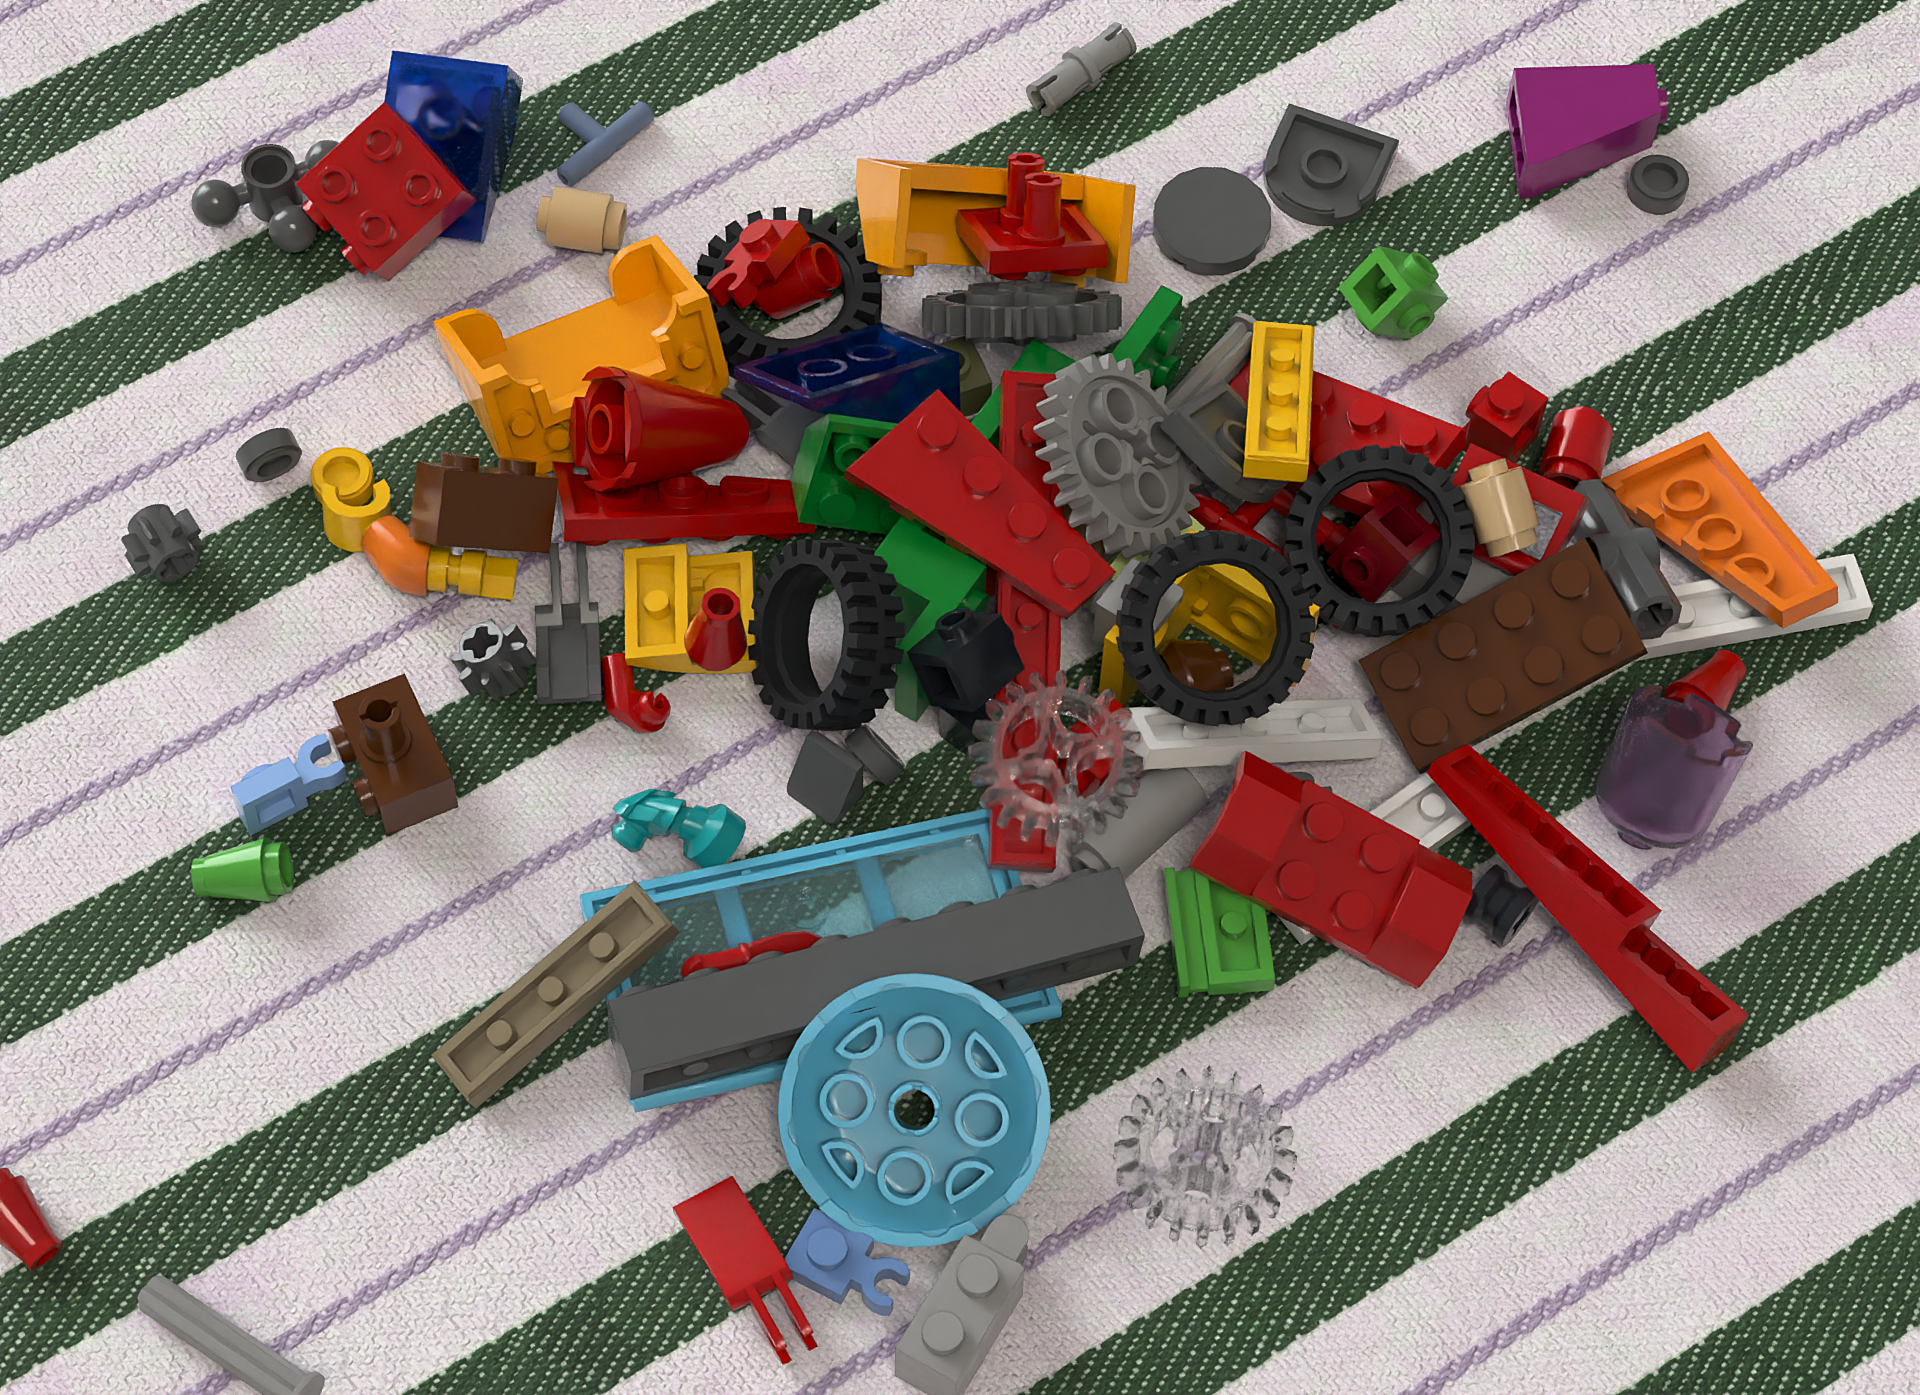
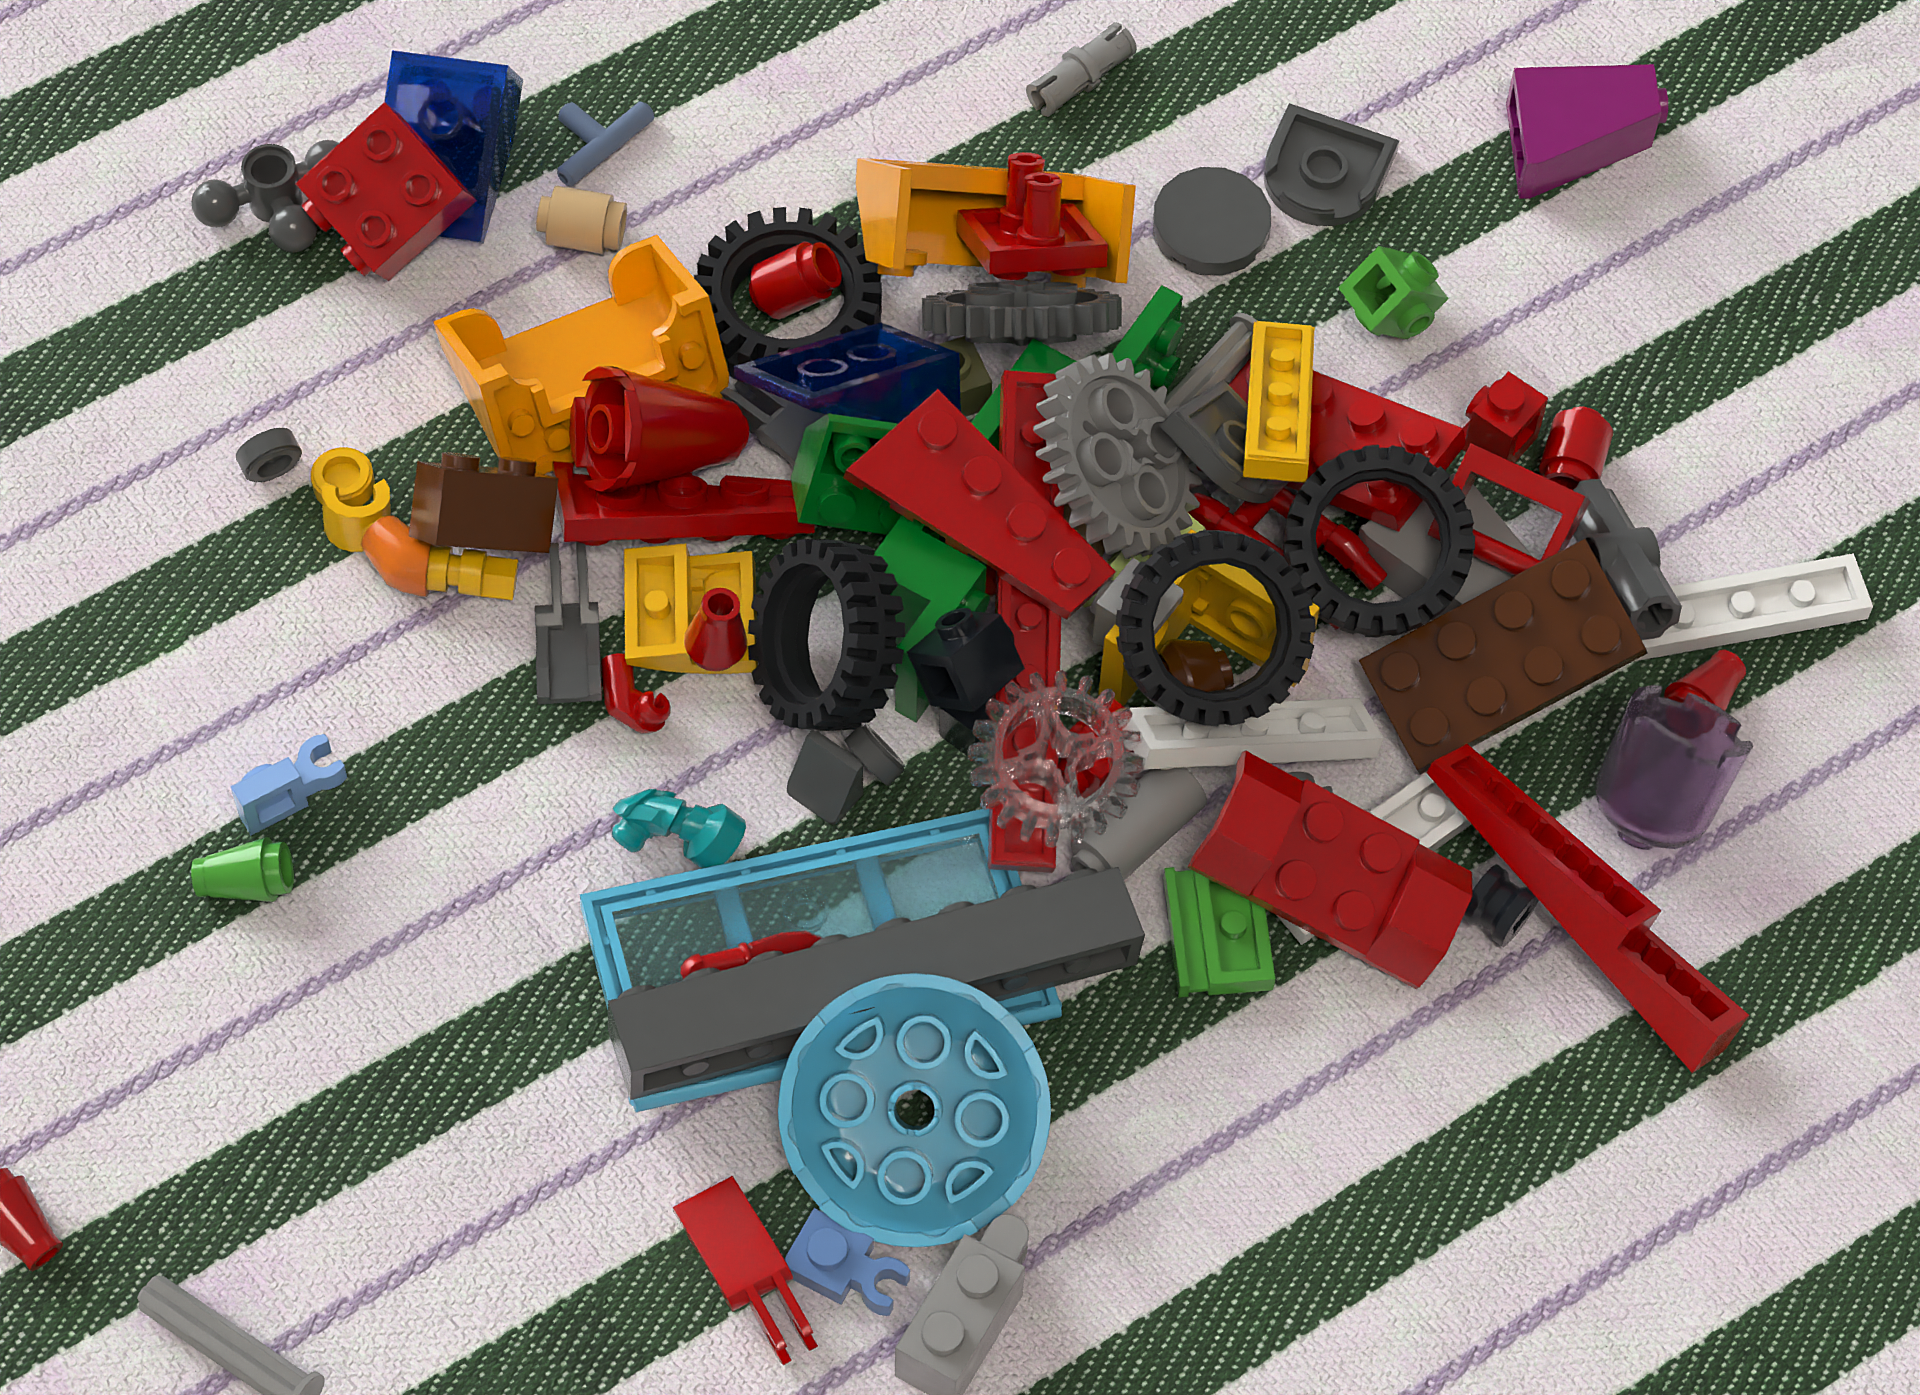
dark grey gear [121,504,204,582] -> none
reddish brown brick [328,674,458,836] -> none
dark tan tile [431,880,680,1109] -> none
dark grey gear [450,618,536,701] -> none
red plate [706,219,810,308] -> none
clear gear [1113,1065,1297,1249] -> none
dark red brick [1326,491,1441,603] -> none
tan brick [1460,458,1540,557] -> none
orange wing [1600,431,1838,629] -> none
dark grey tile [1627,155,1689,215] -> none

